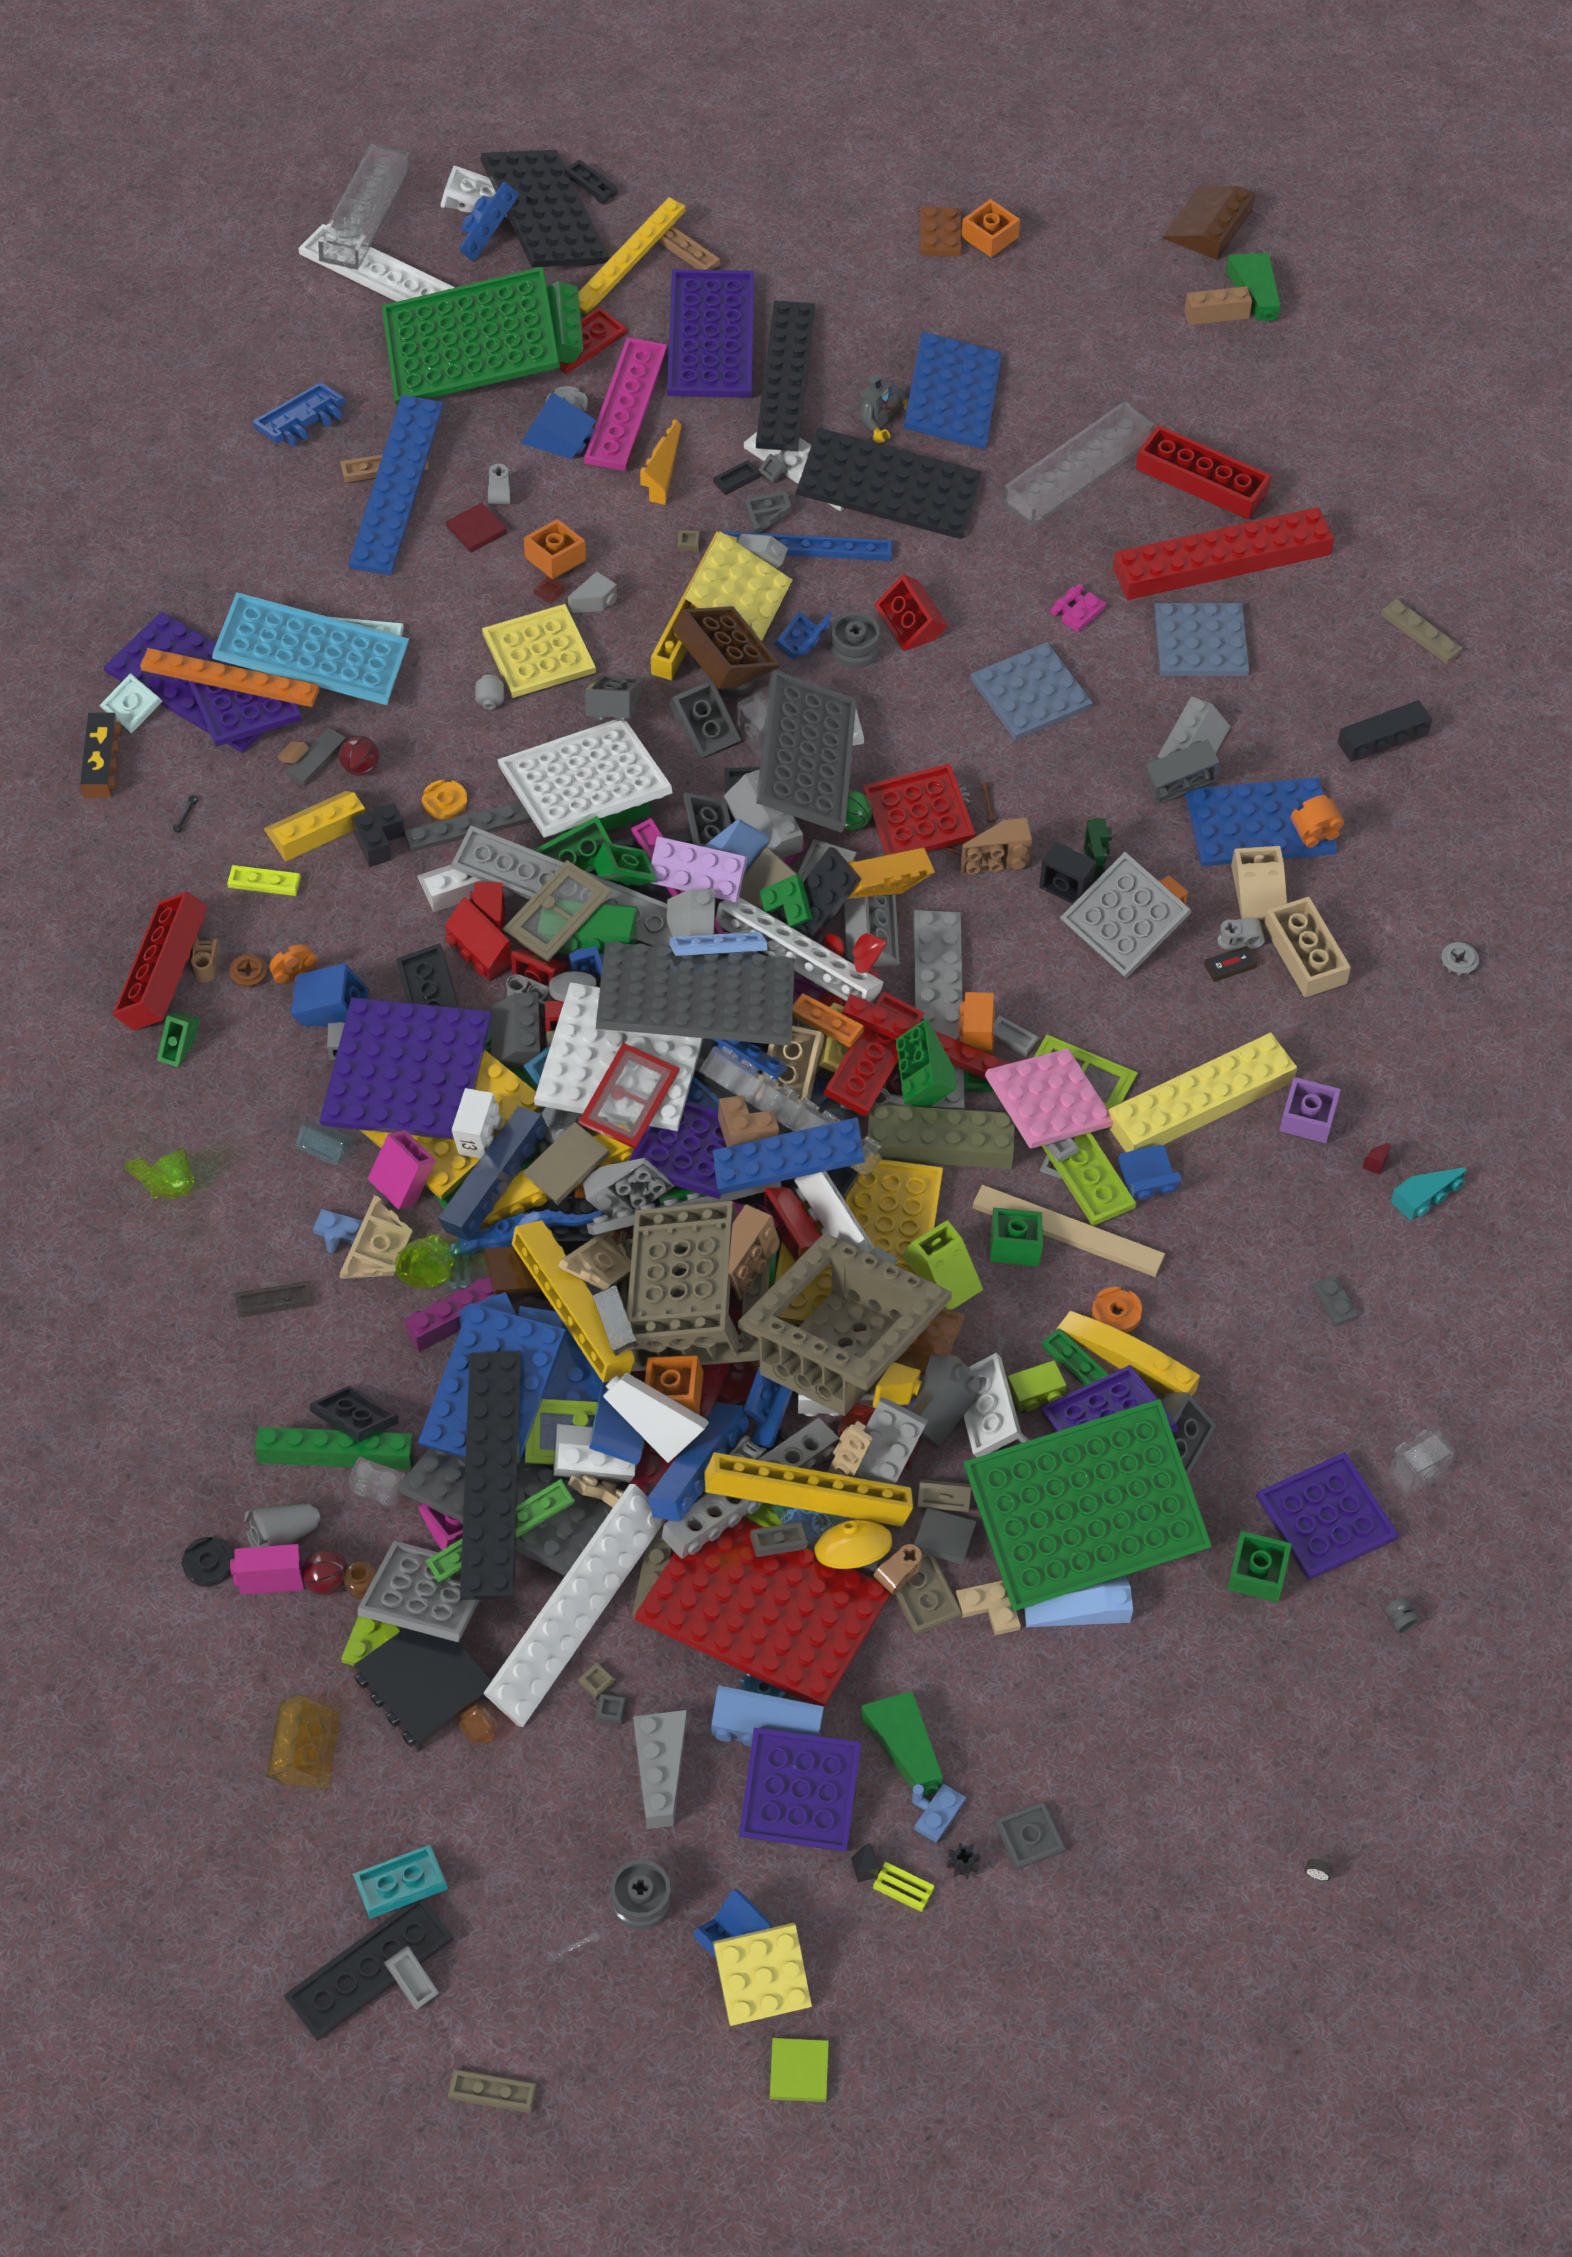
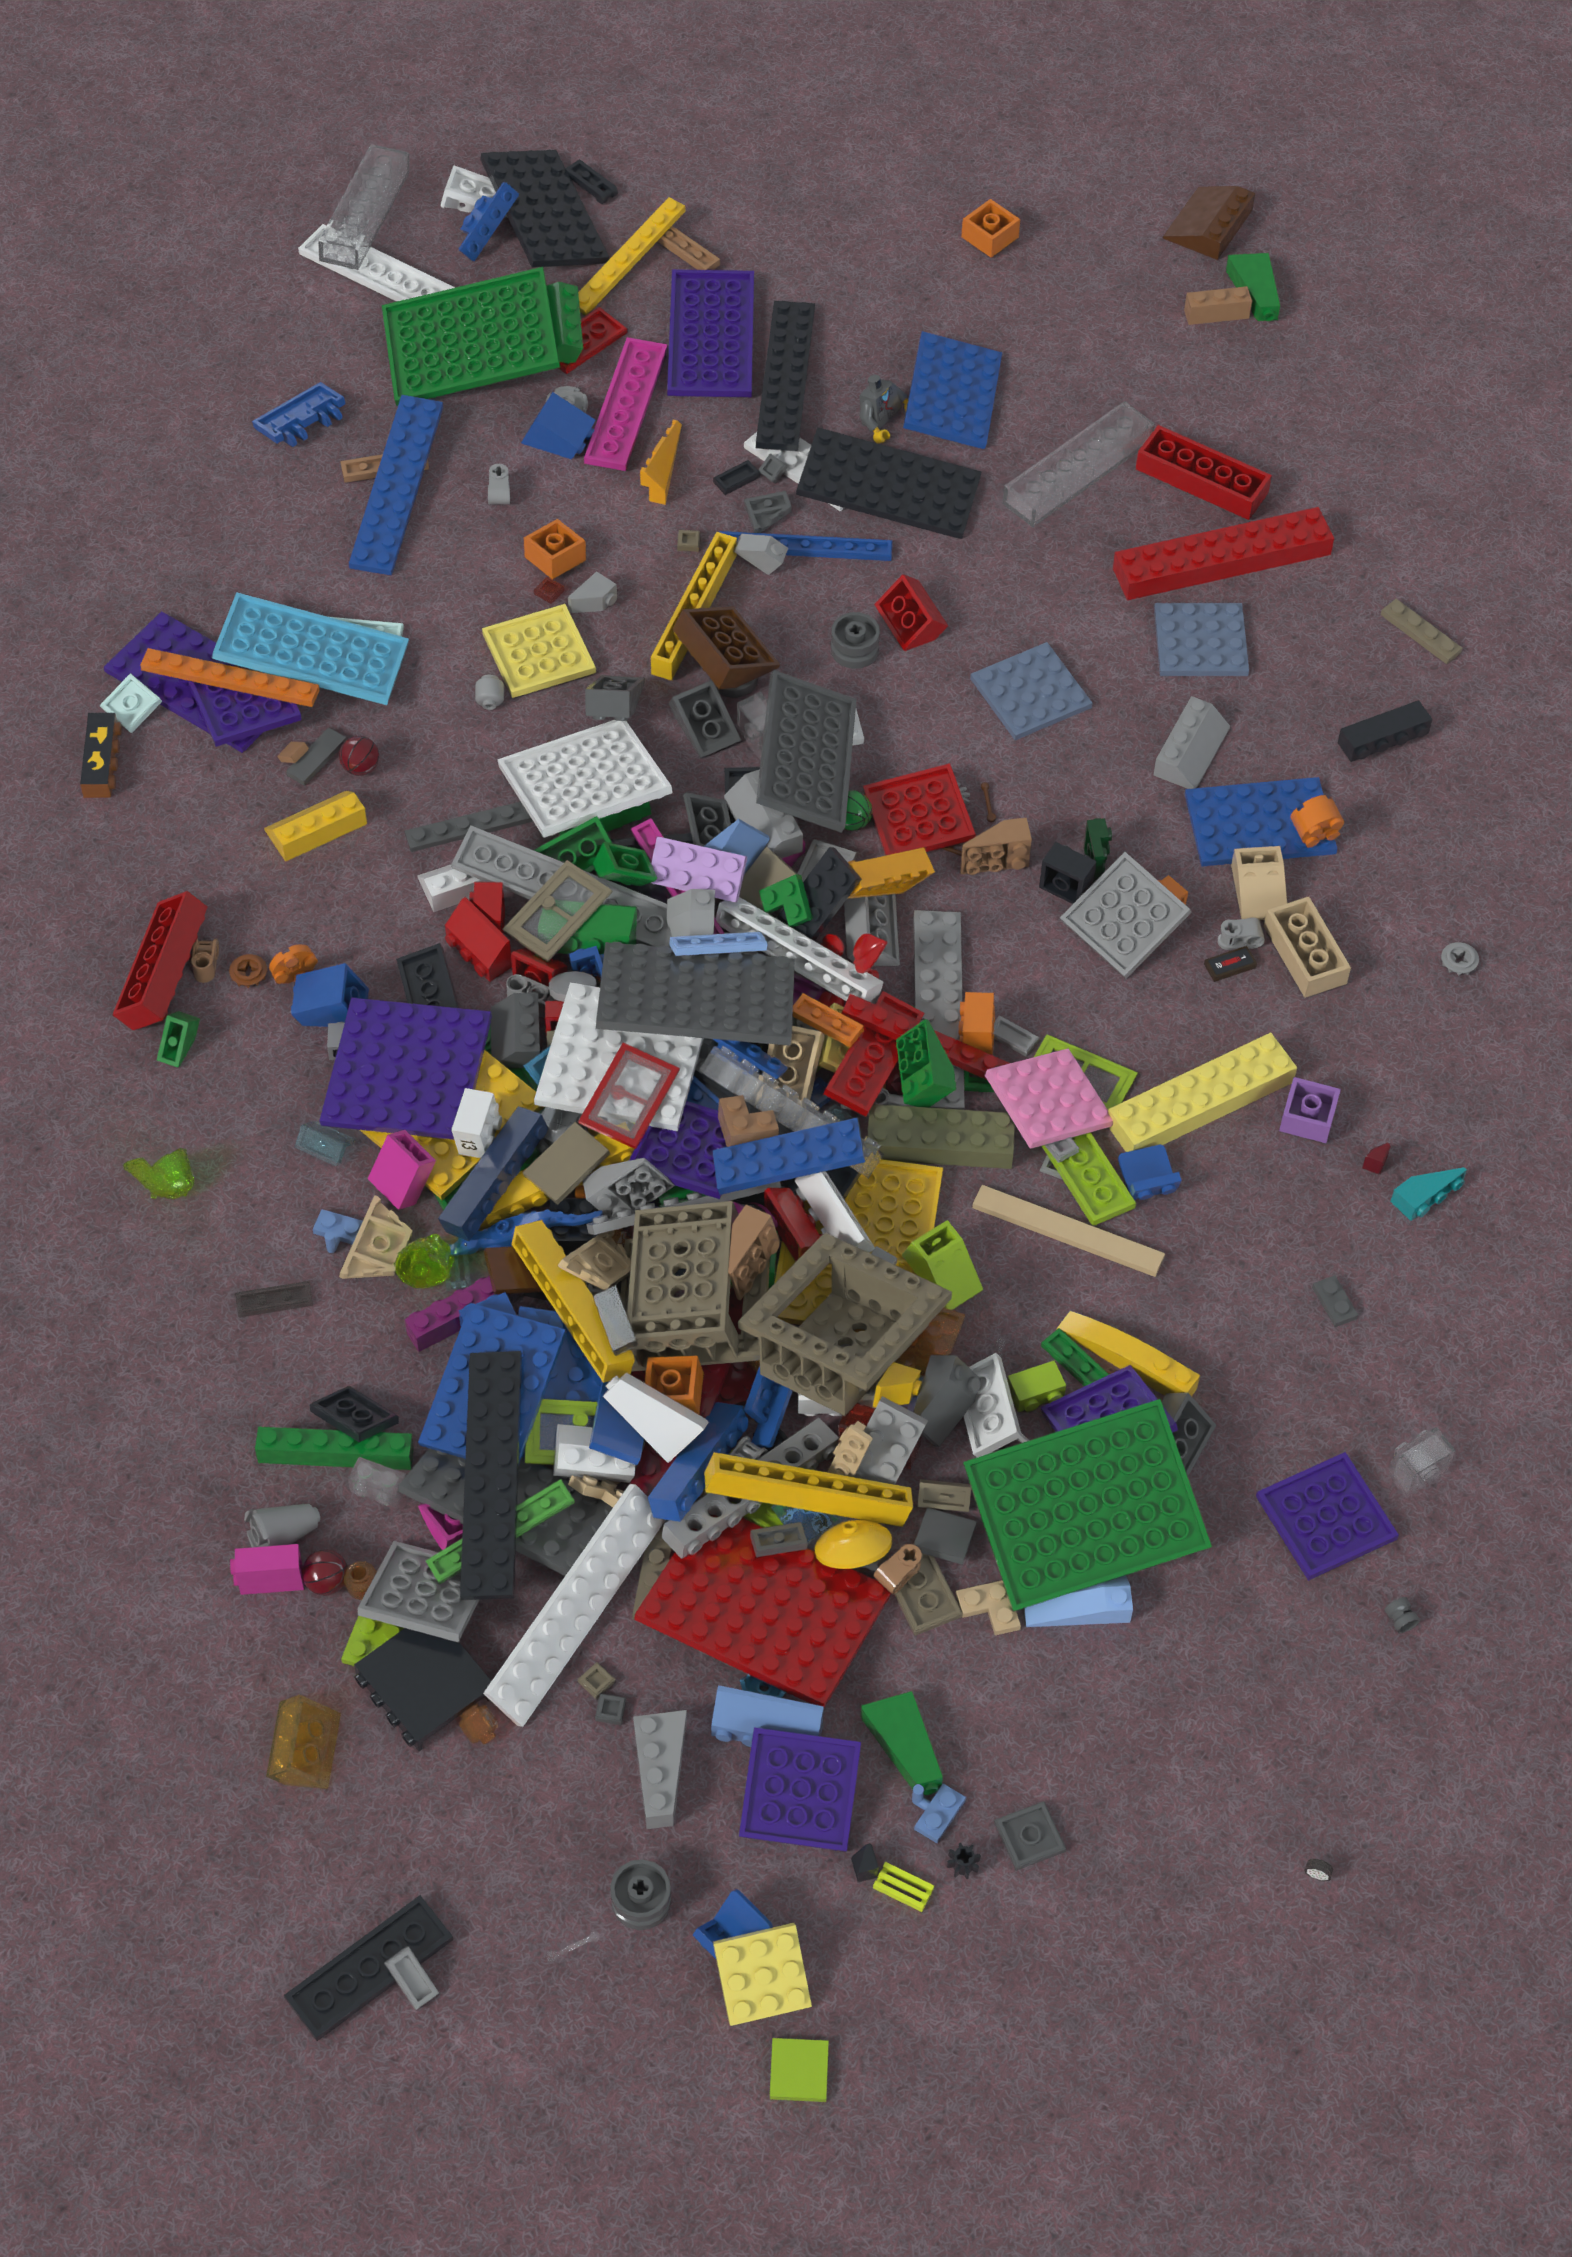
black hinge [173,795,198,833] -> none
black tile [181,1537,234,1587] -> none
neon yellow tile [227,865,301,896] -> none
black brick [352,803,405,867] -> none
teal tile [353,1845,448,1919] -> none
light orange tile [422,780,467,820] -> none
dark red tile [446,502,507,553] -> none
dark tan tile [447,2069,537,2113] -> none
light yellow plate [684,532,792,641] -> none
blue bracket [774,611,833,660] -> none
dark orange plate [920,207,961,256] -> none
green slope [989,1207,1043,1267] -> none
dark pink plate [1050,584,1106,632] -> none
orange plate [1092,1287,1142,1333] -> none
dark grey slope [1145,739,1220,806] -> none
green brick [1227,1531,1292,1603] -> none

